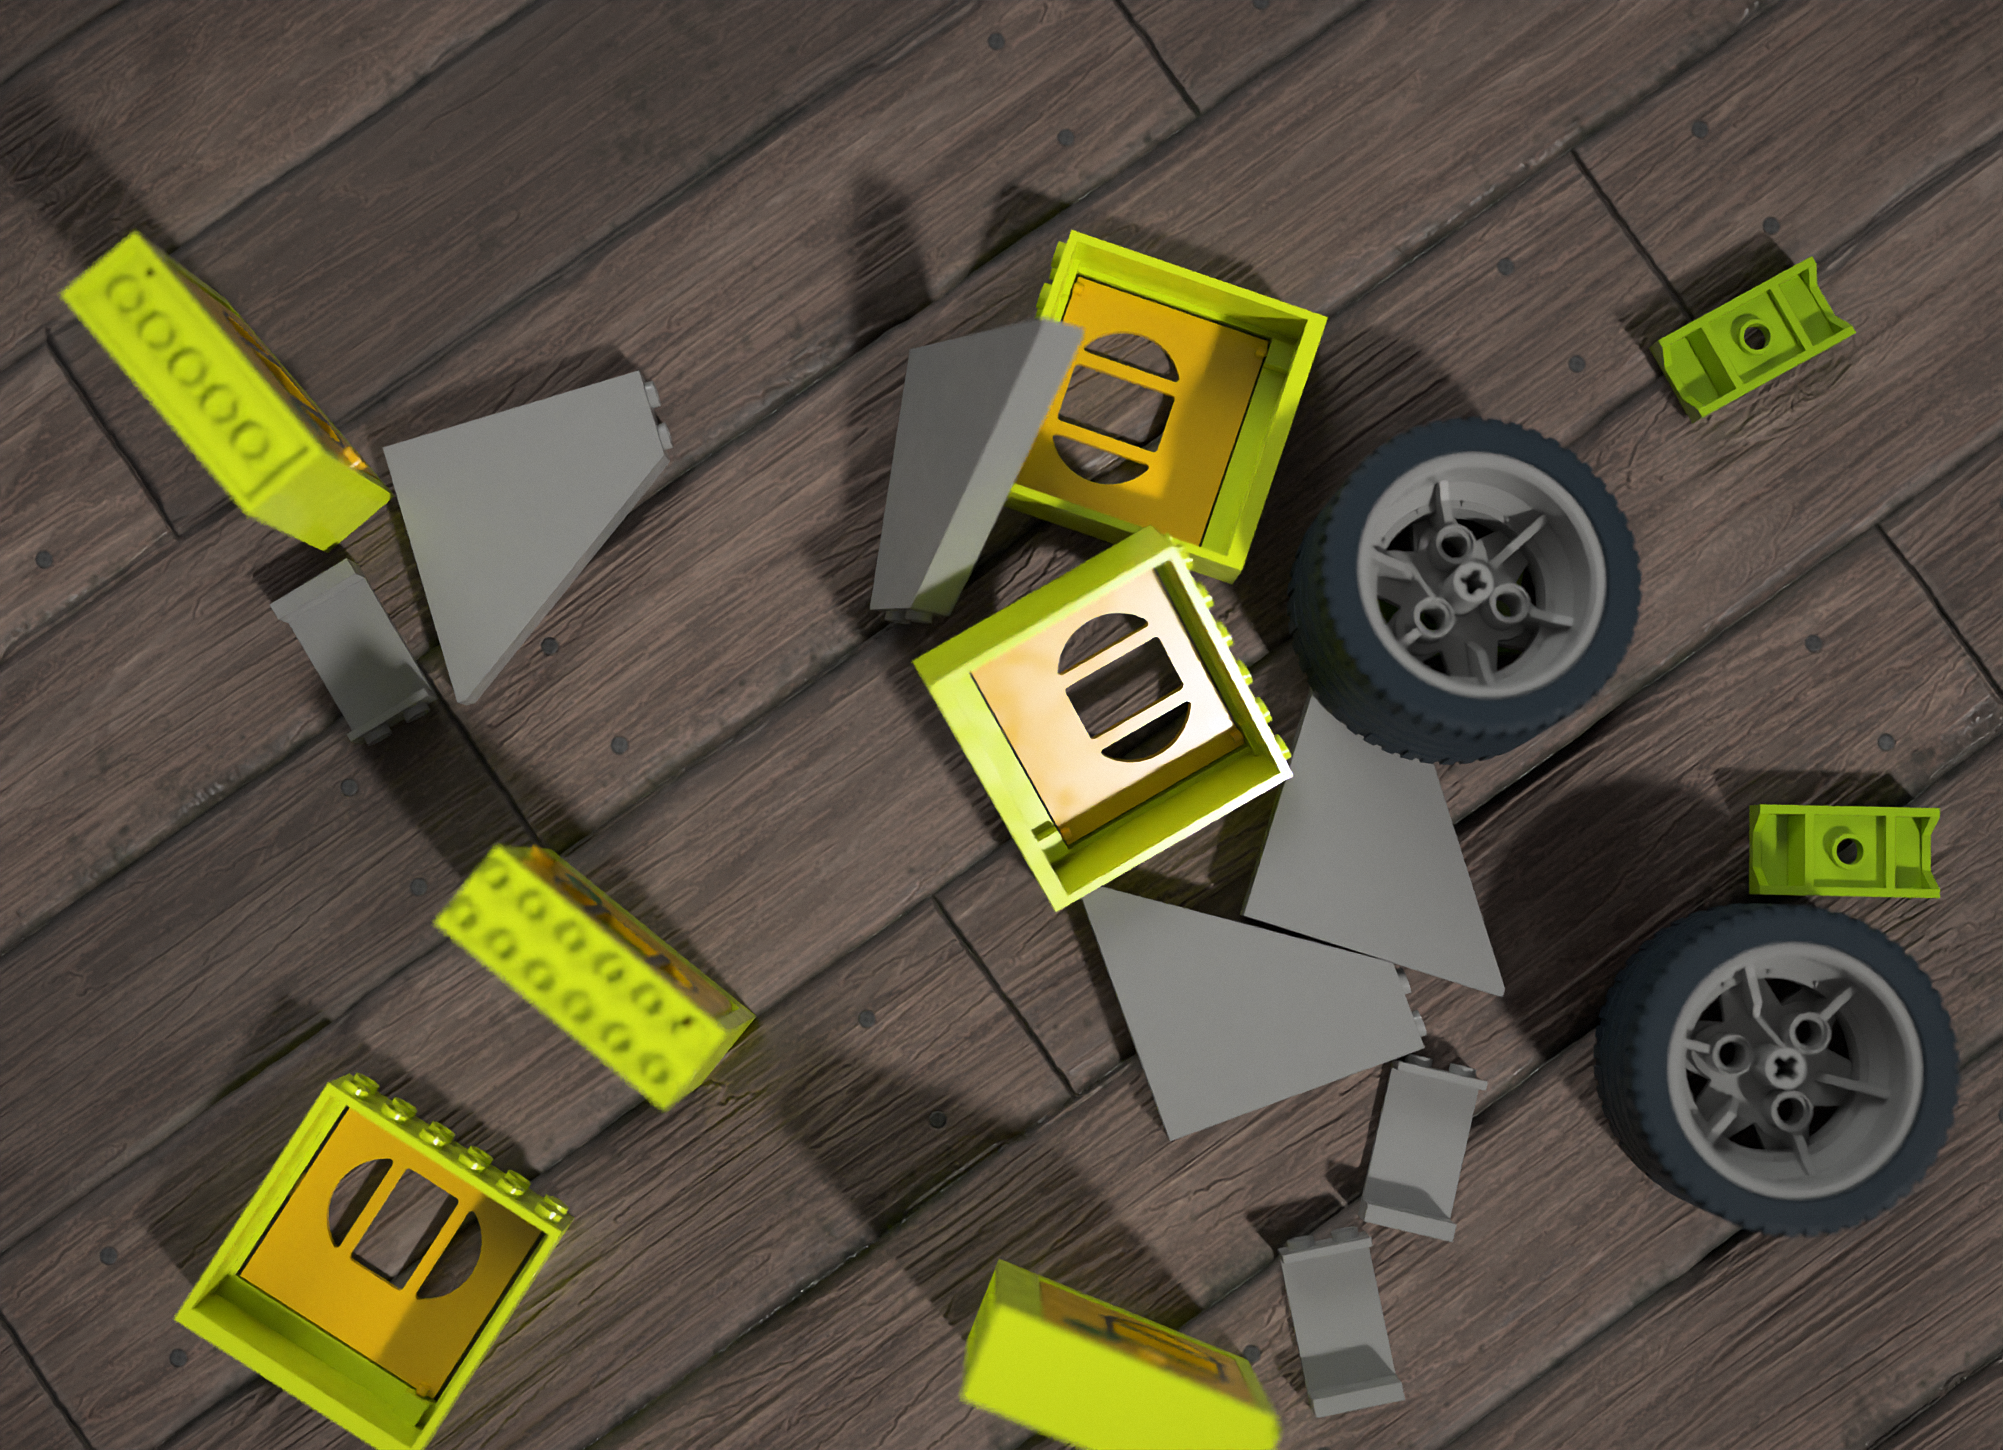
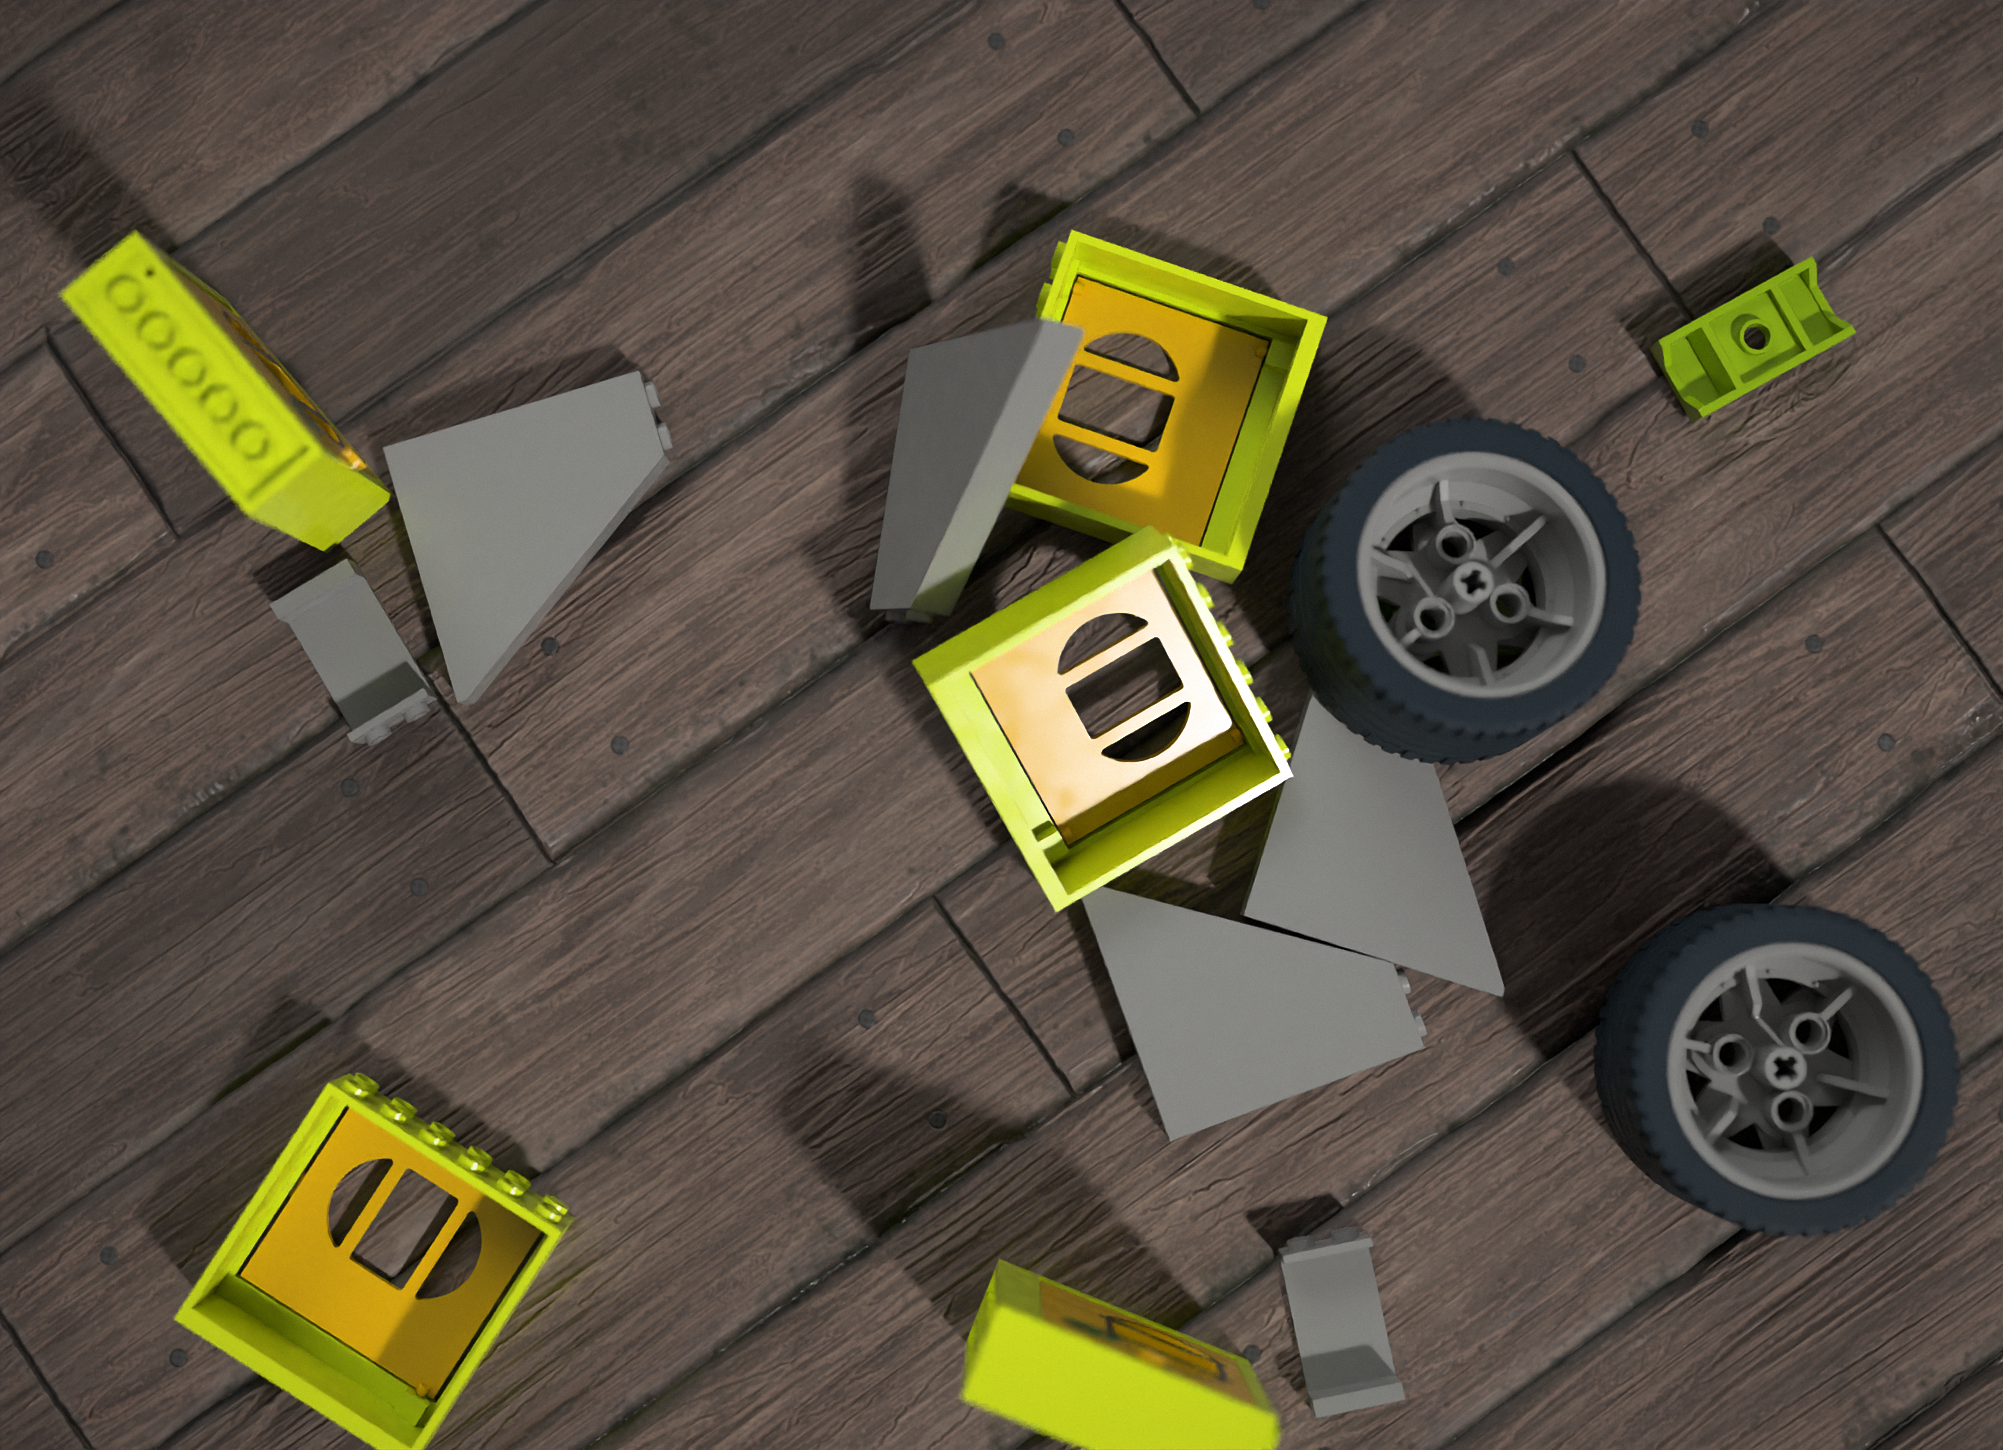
neon yellow door [435,844,756,1110] -> none
light grey panel [1358,1053,1488,1242] -> none
lime piece [1749,804,1940,898] -> none

